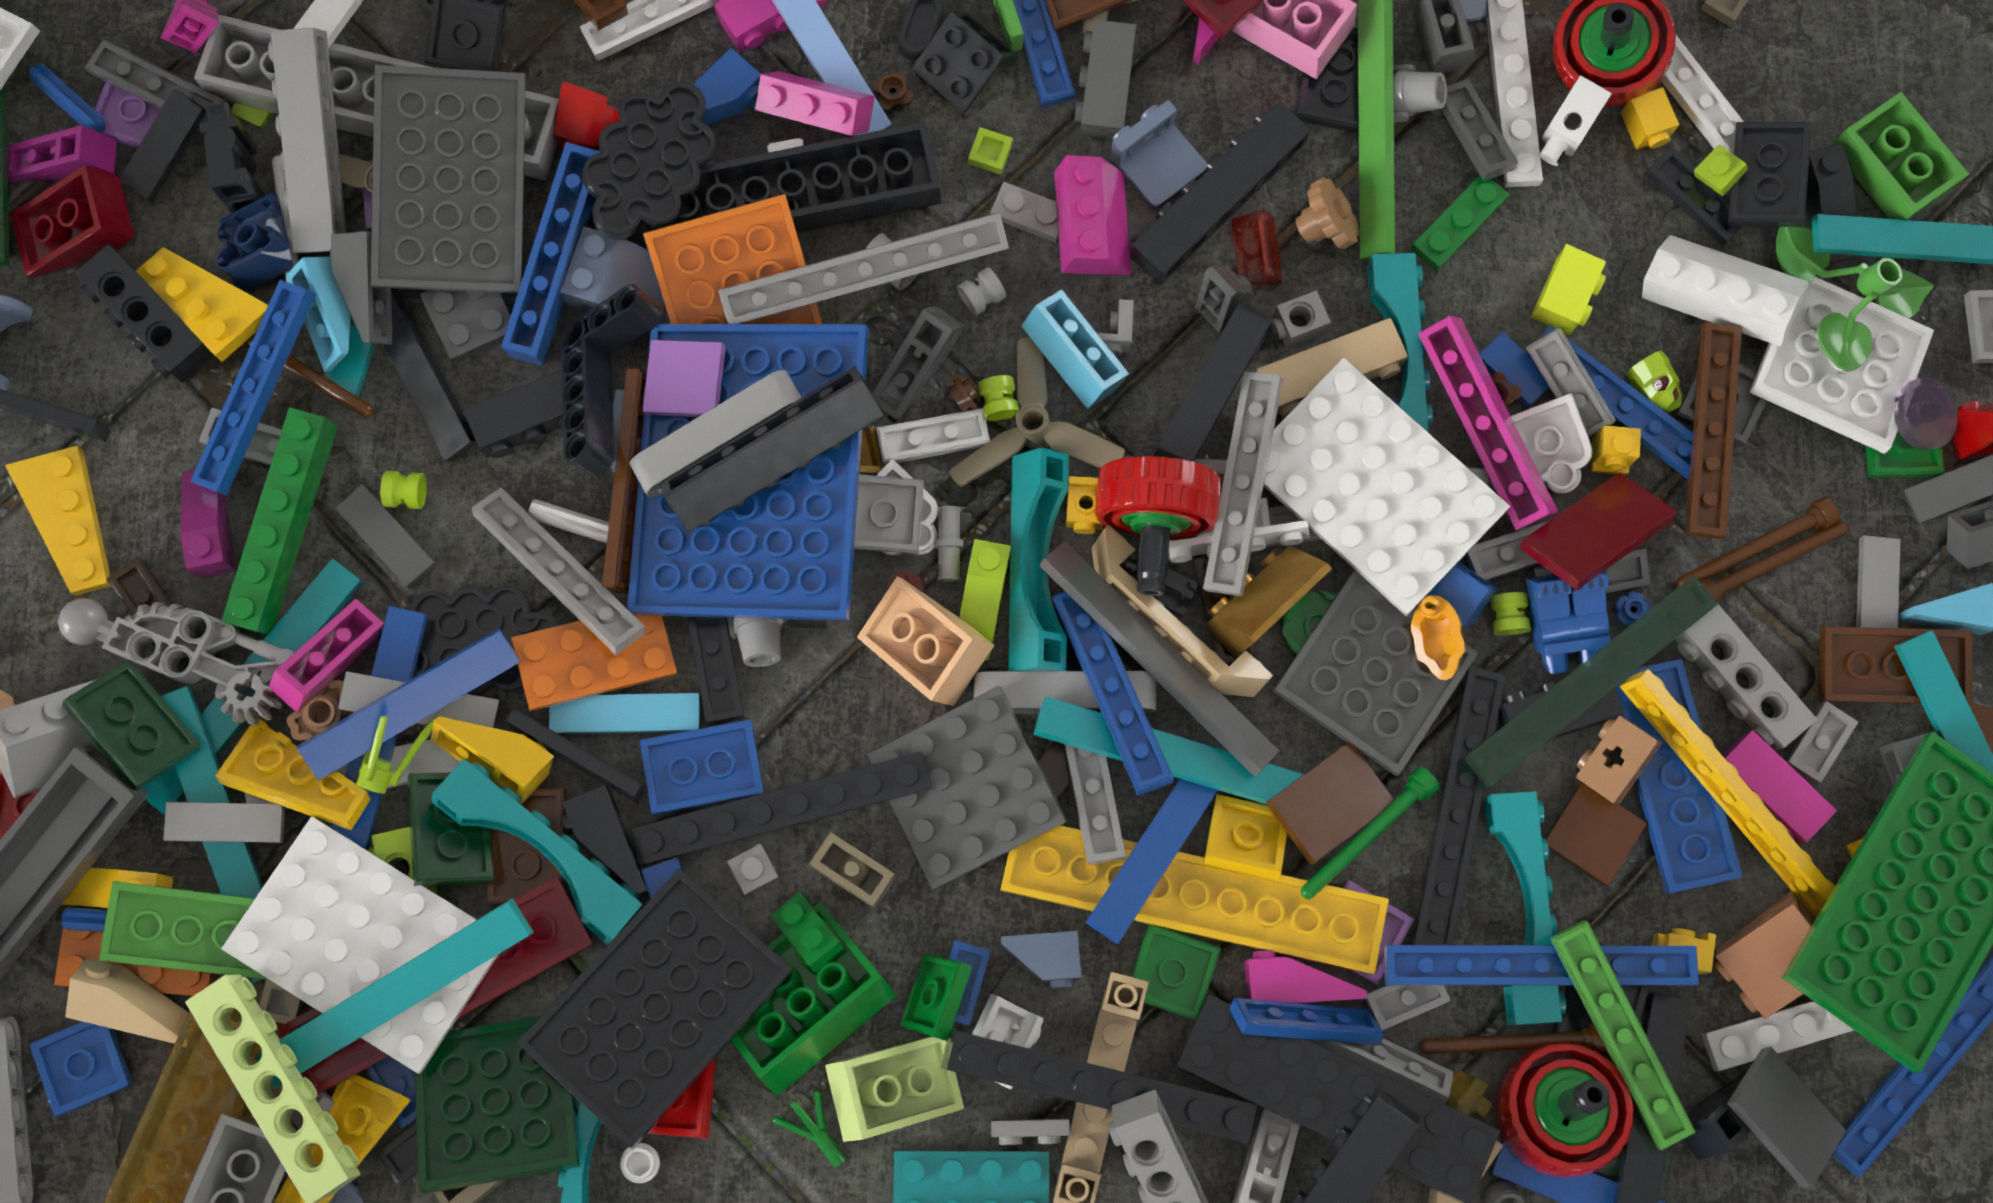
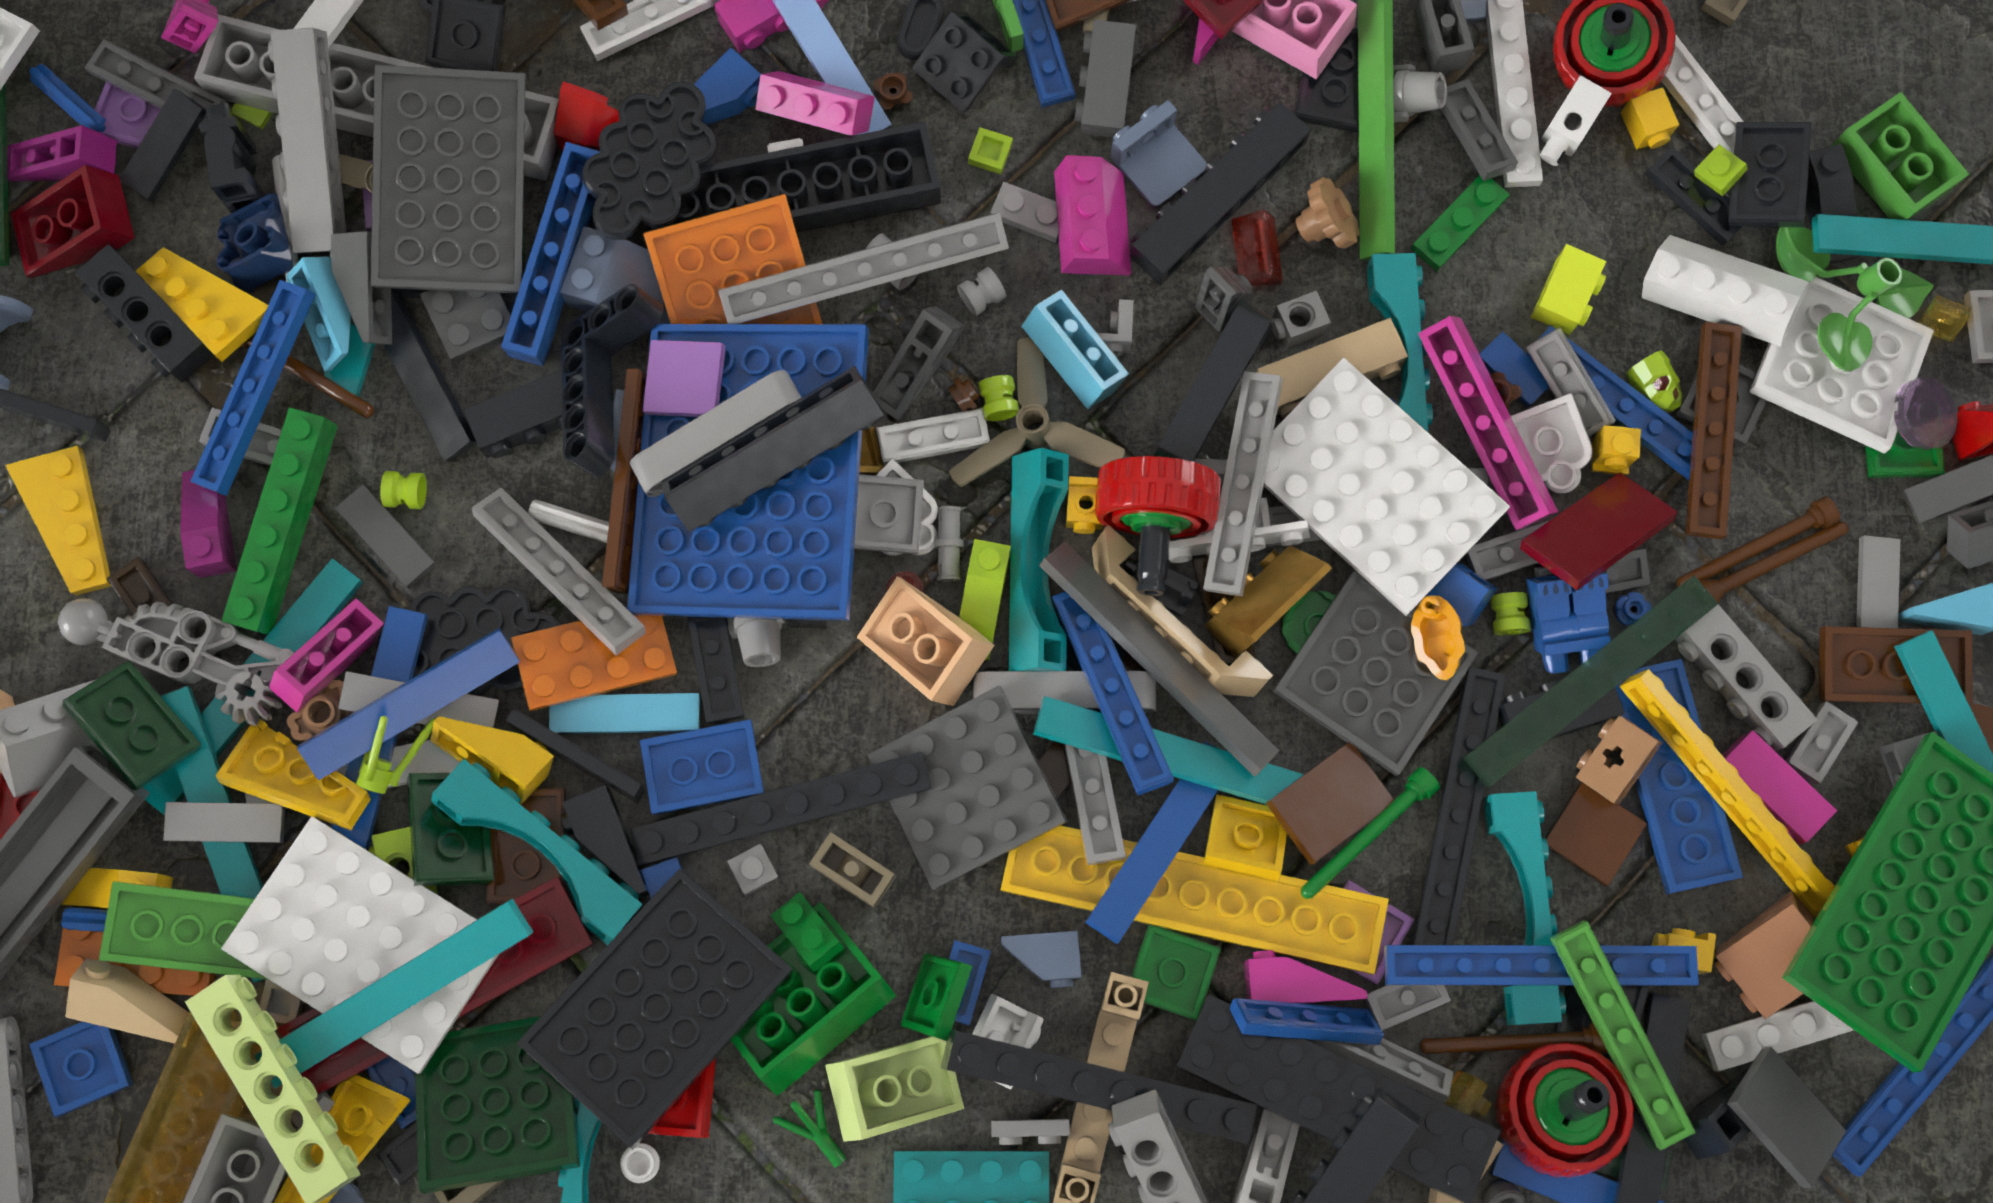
none -> clear yellow tile [1918,295,1971,342]

